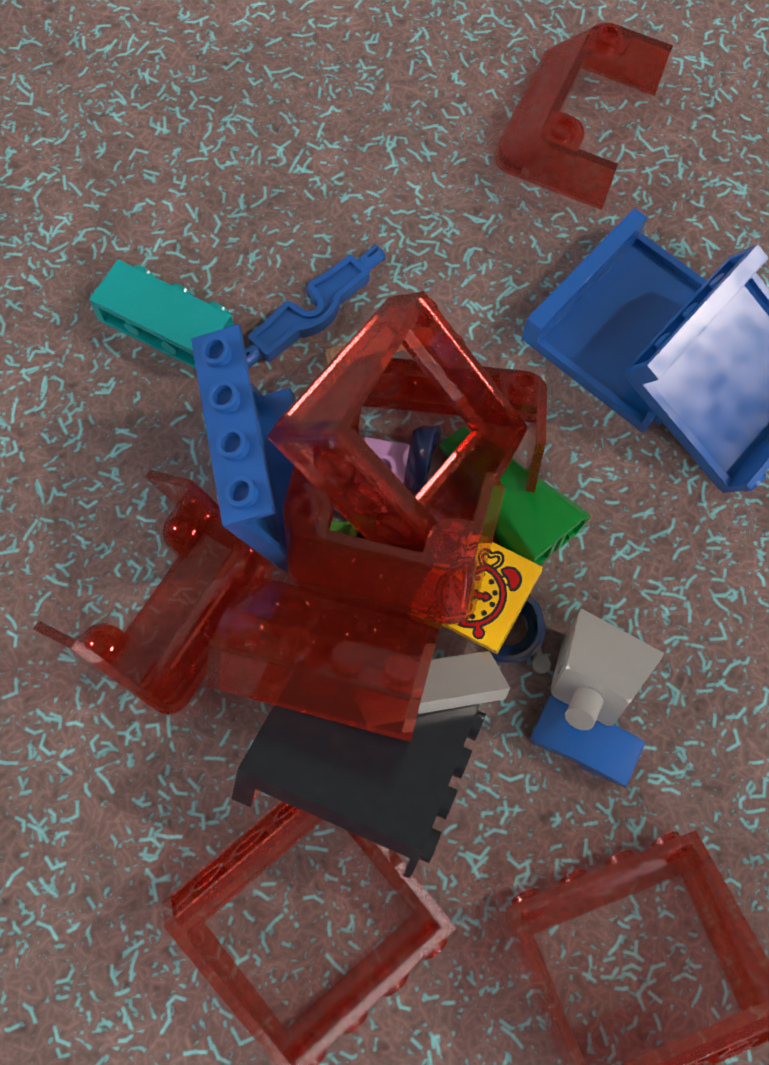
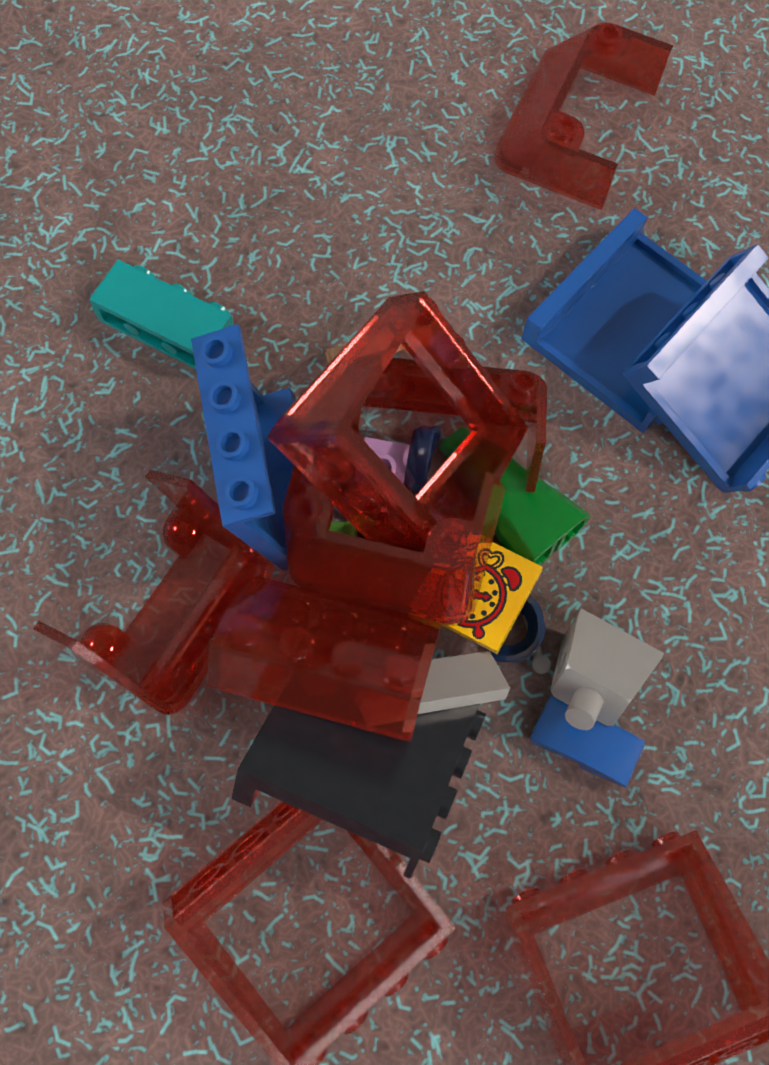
blue piece [245,244,386,369] -> none

